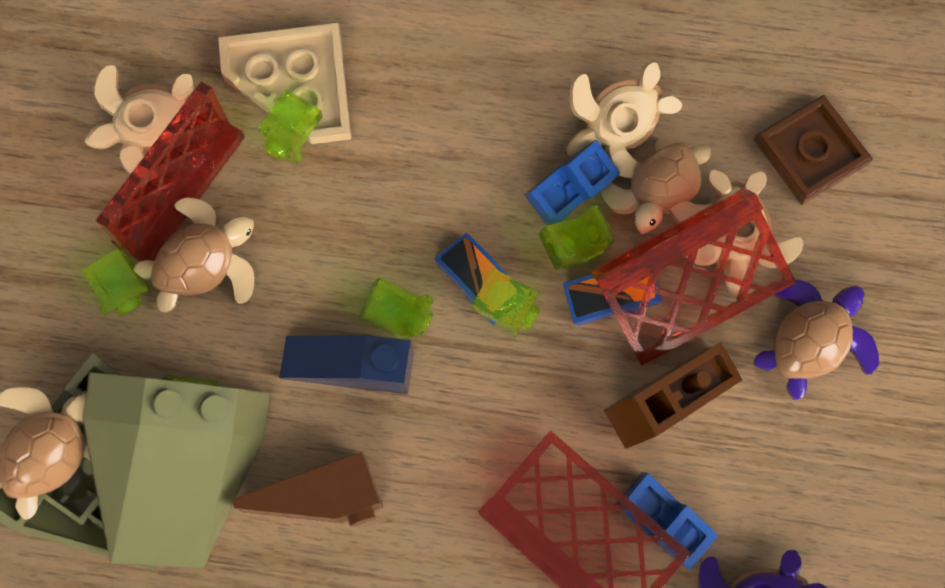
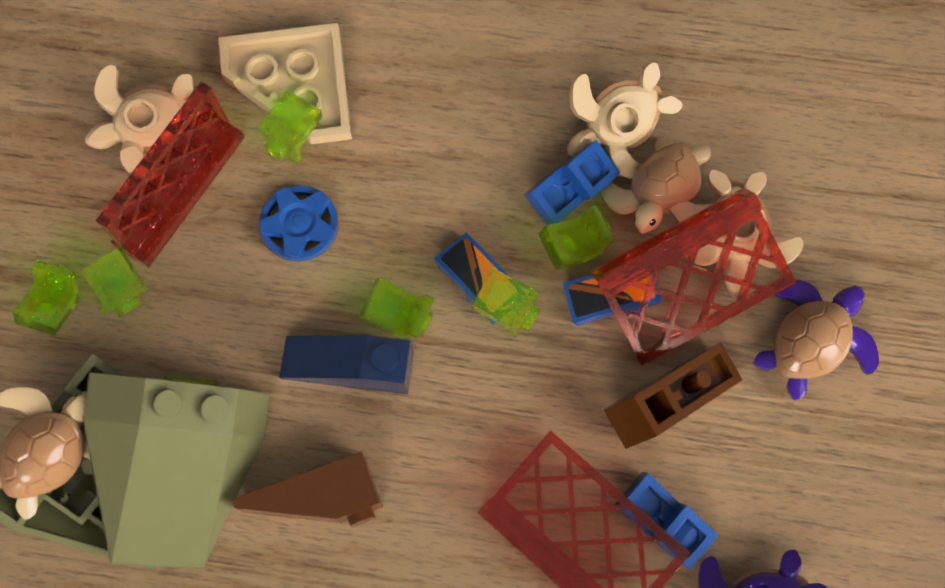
animal [134,197,255,313] -> none
reddish brown tile [754,95,873,205] -> none
none -> clear neon green bracket [13,260,80,336]
none -> blue wheel [259,186,338,261]

